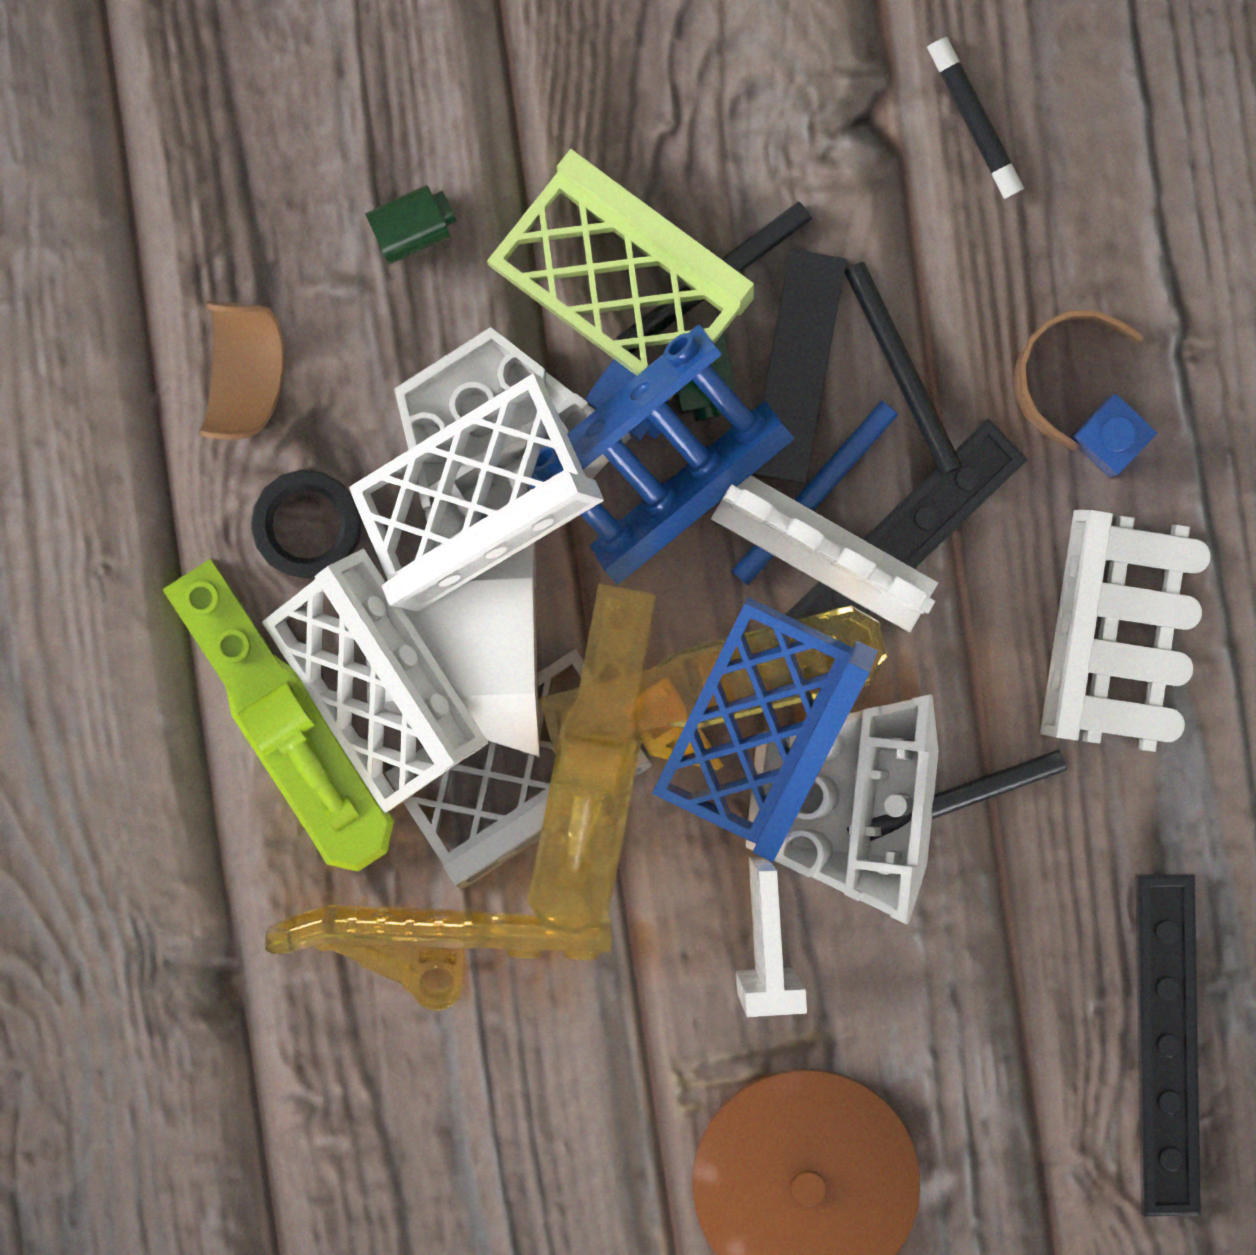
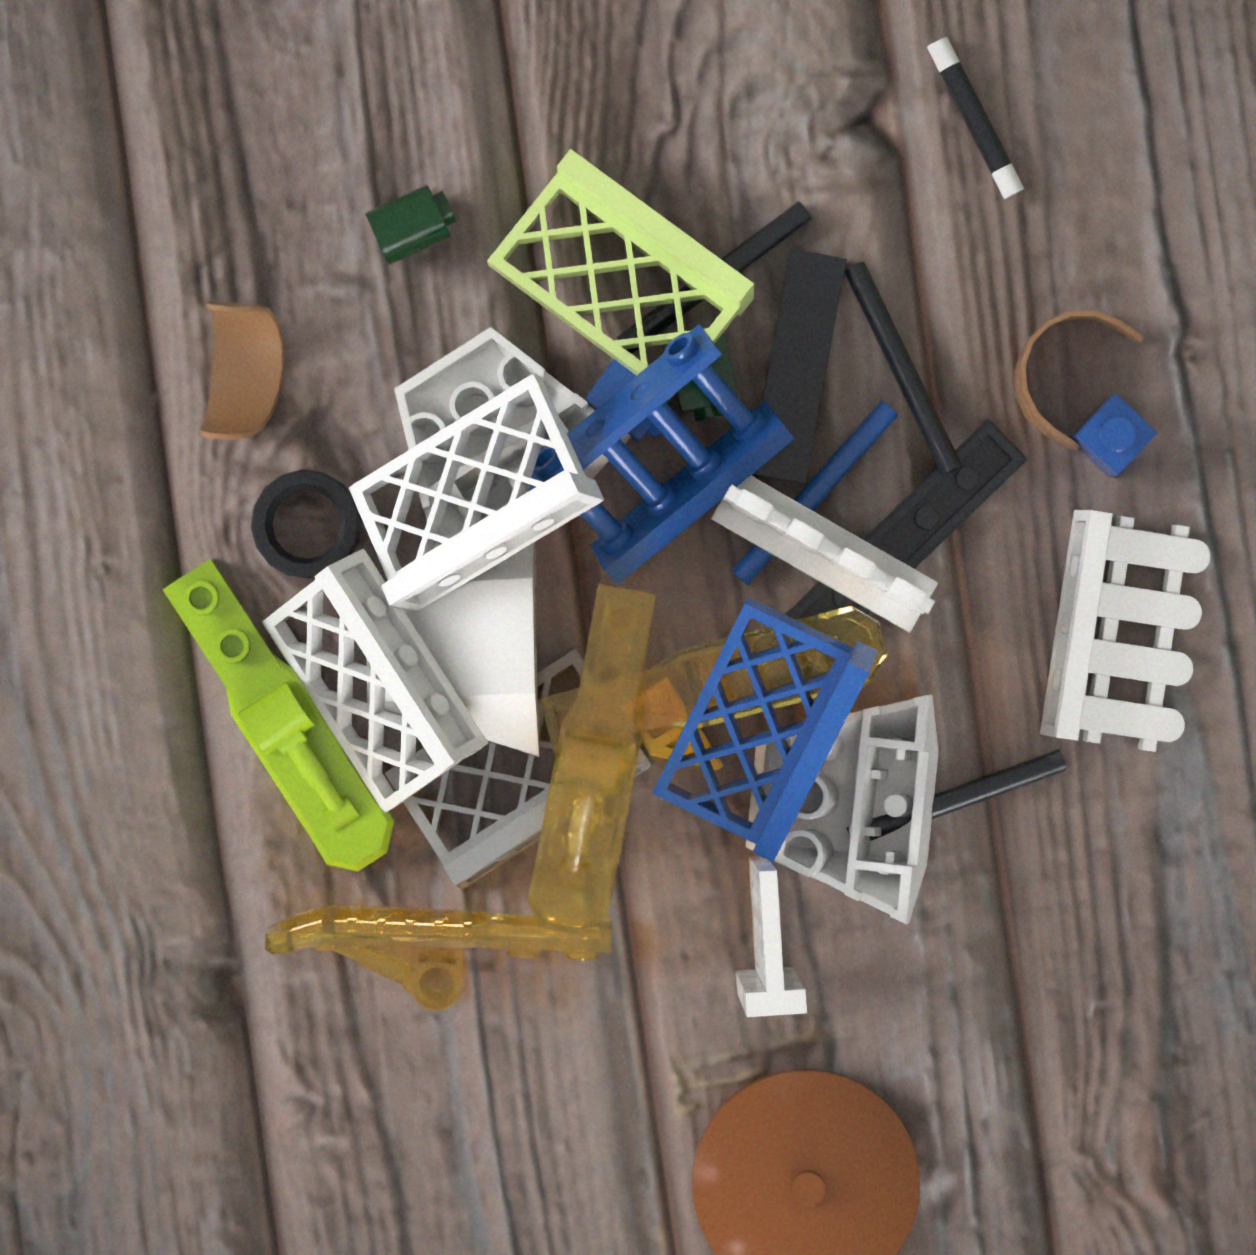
black tile [1135,873,1201,1217] -> none

